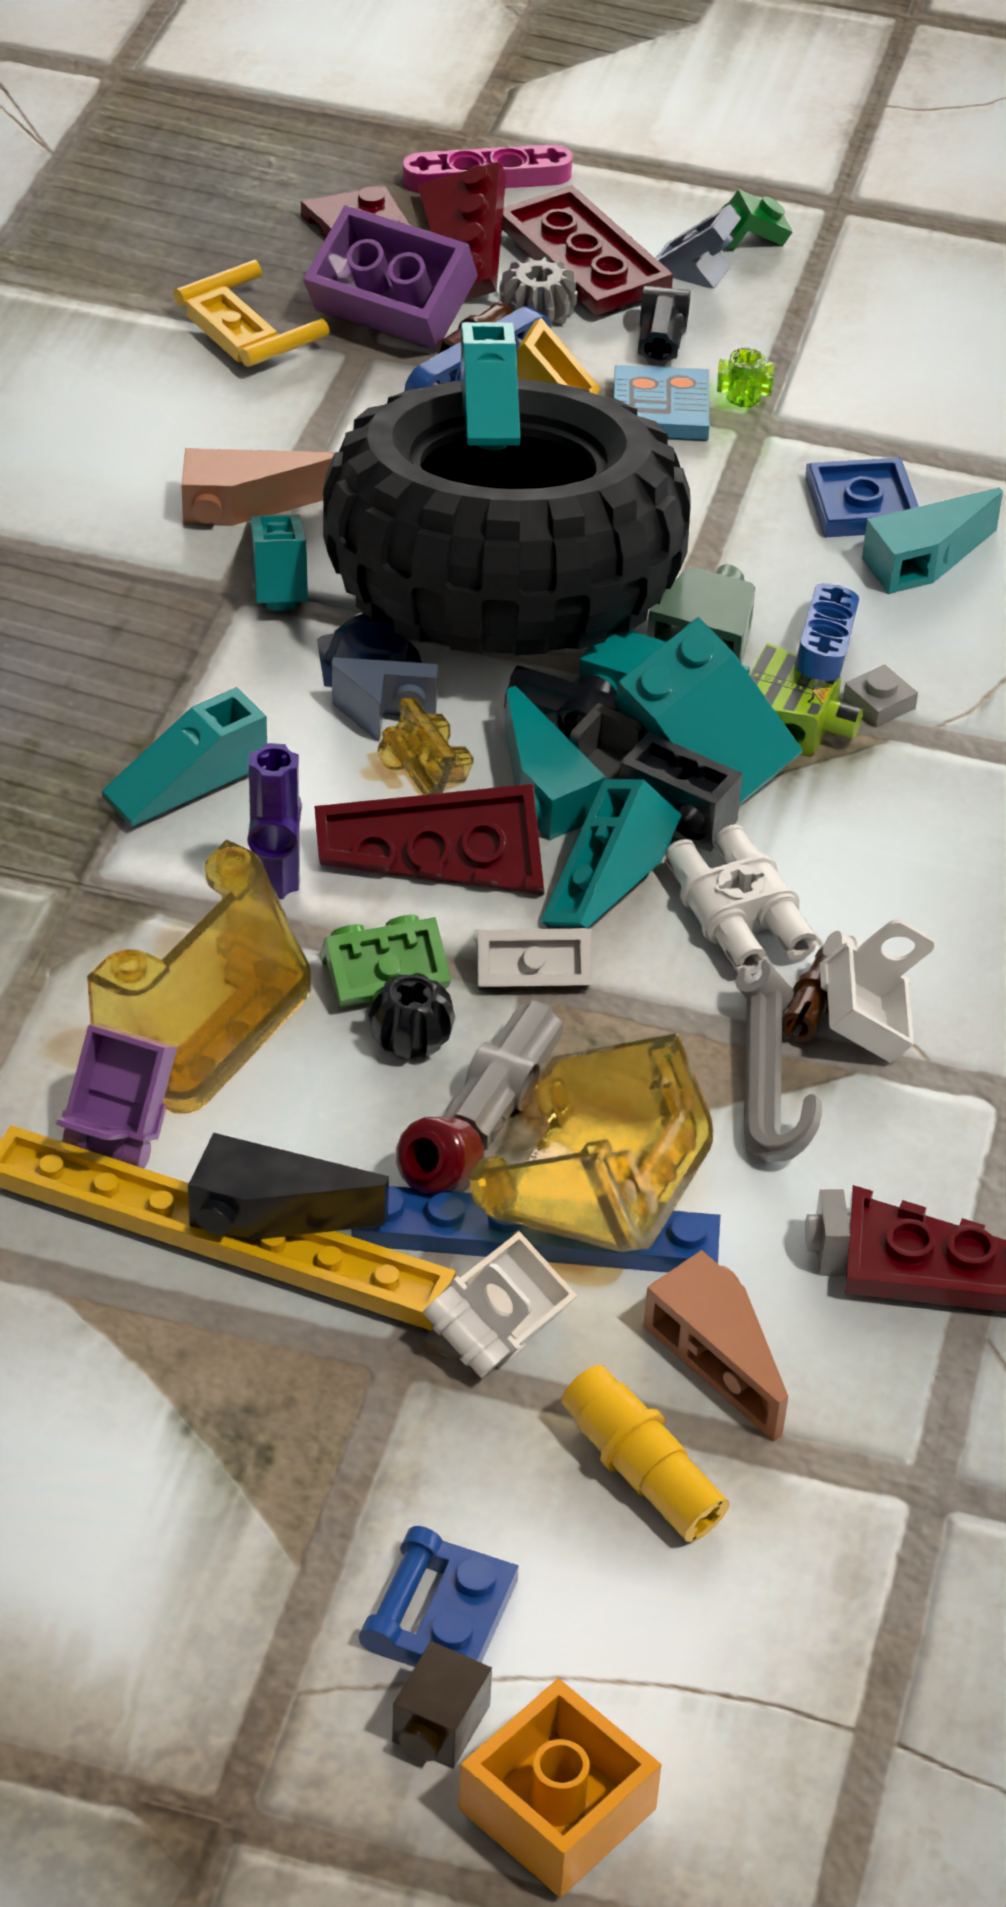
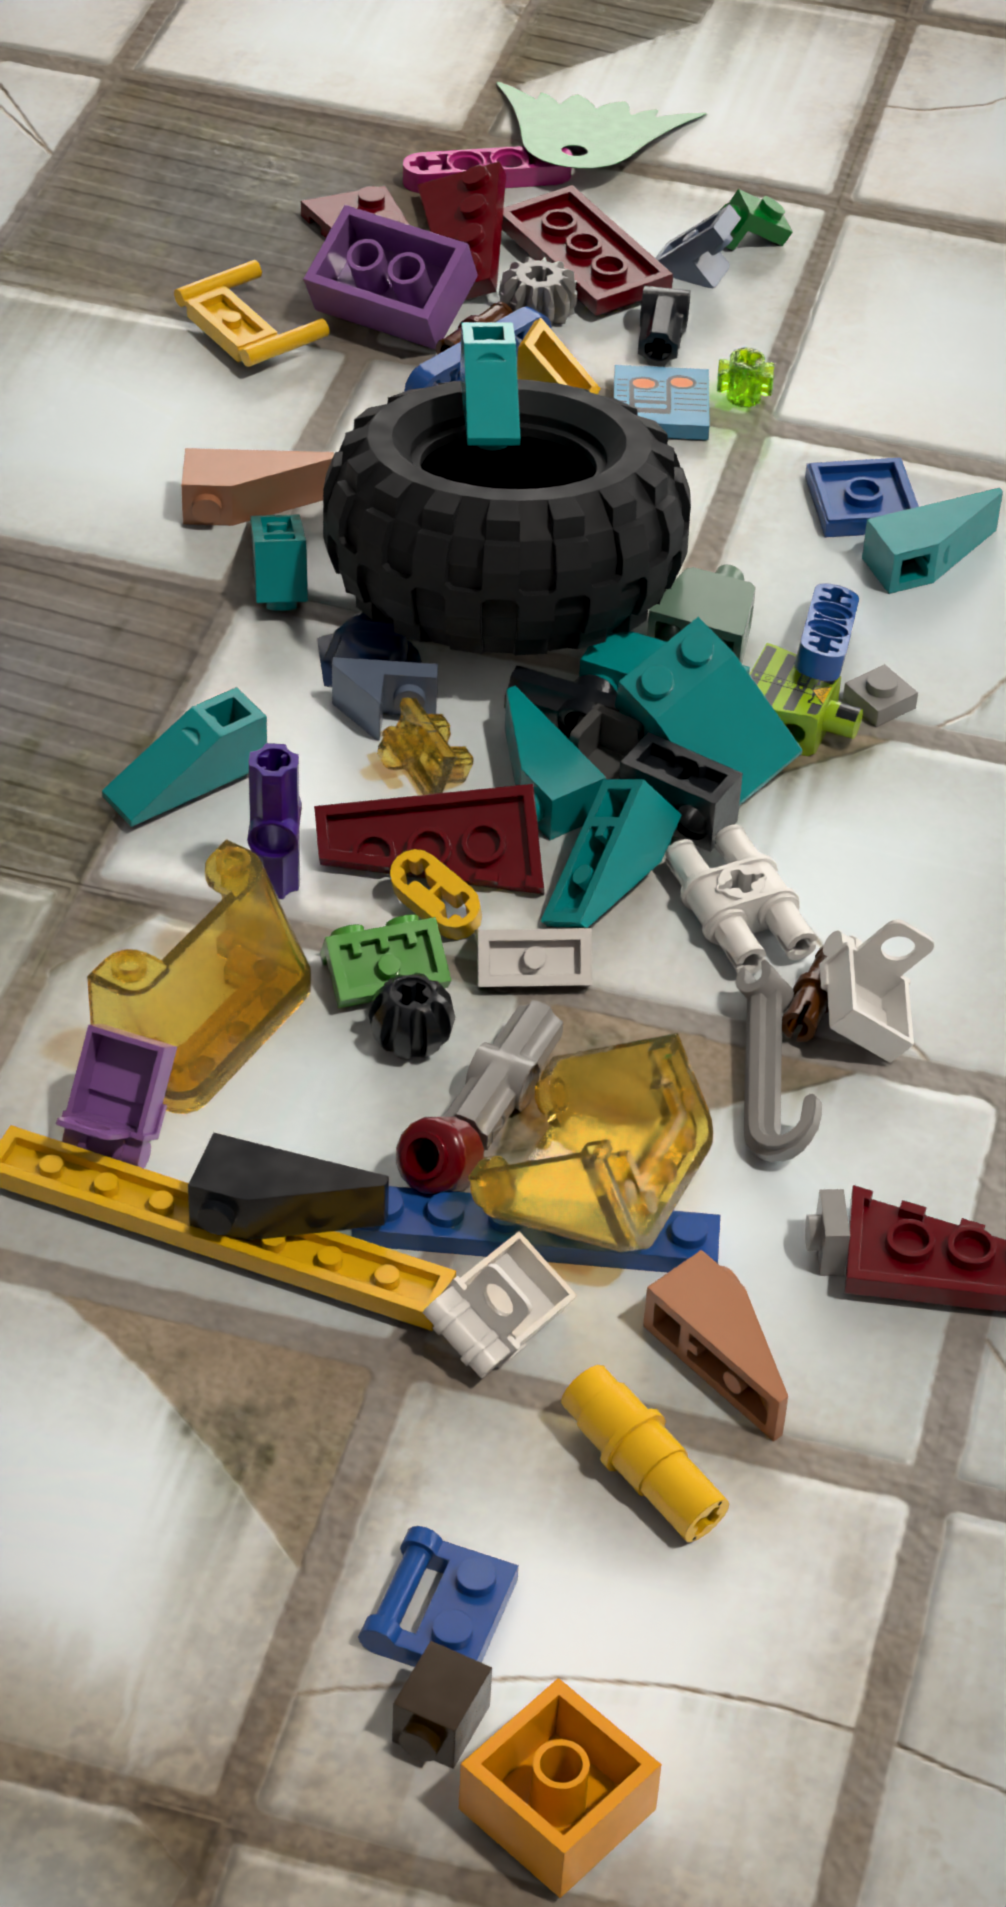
none -> yellow beam [390,849,482,940]
none -> piece [496,82,707,168]

